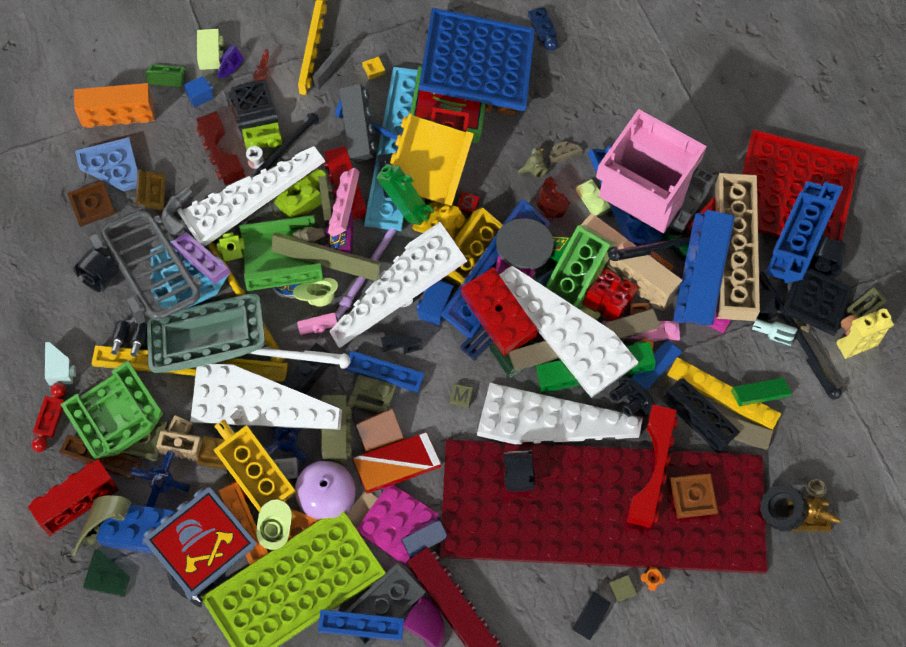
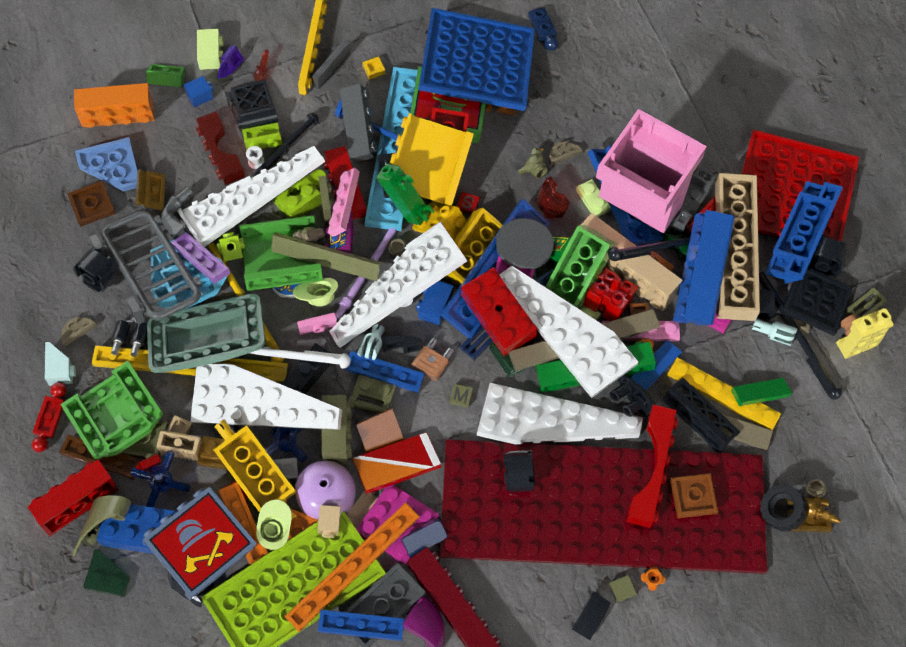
none -> dark tan tile [61,317,97,347]
none -> red tile [135,454,161,475]
none -> orange tile [285,502,420,632]
none -> tan brick [318,505,341,538]
none -> light aqua arm [357,324,385,360]
none -> dark tan plate [388,239,407,257]
none -> nougat piece [411,338,454,381]

